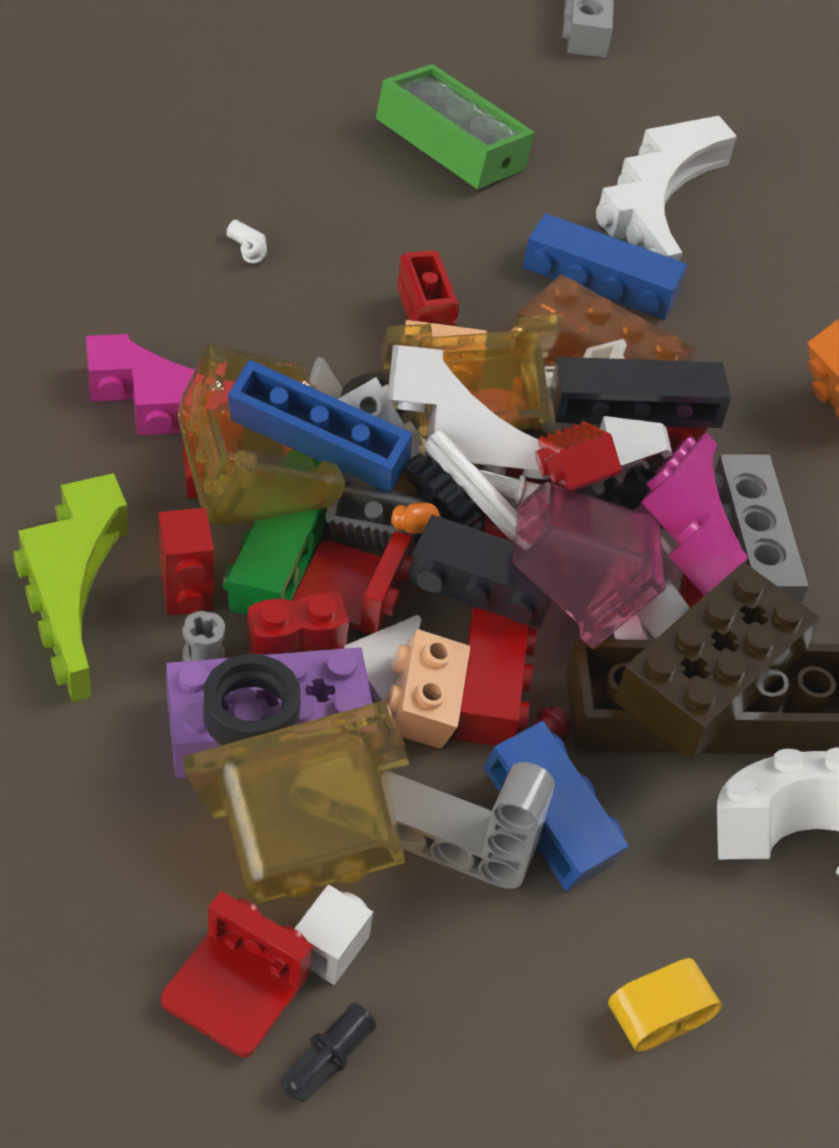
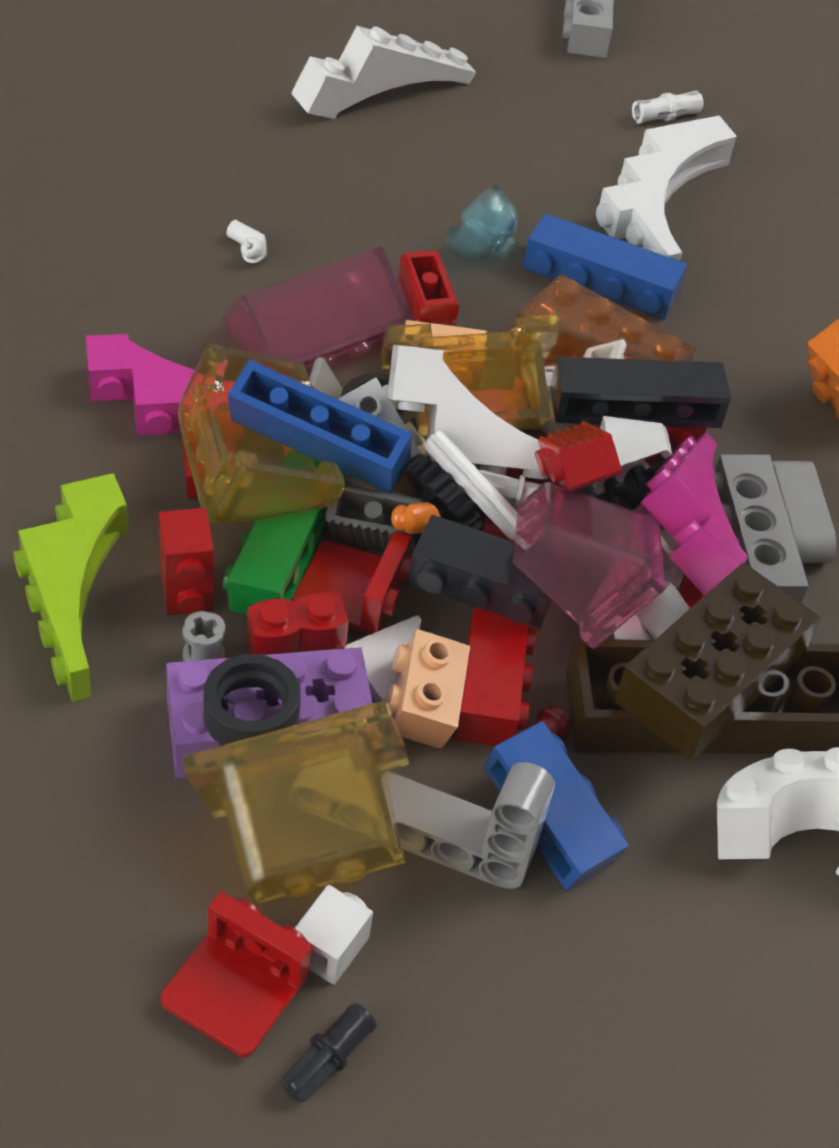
bright green brick [376,64,536,189] -> none
yellow beam [608,958,723,1052] -> none
none -> clear pink windscreen [222,246,416,380]
none -> white arch [291,26,476,119]
none -> clear light blue cylinder [444,185,518,262]
none -> white pin [632,91,703,124]
none -> light grey beam [772,461,837,563]

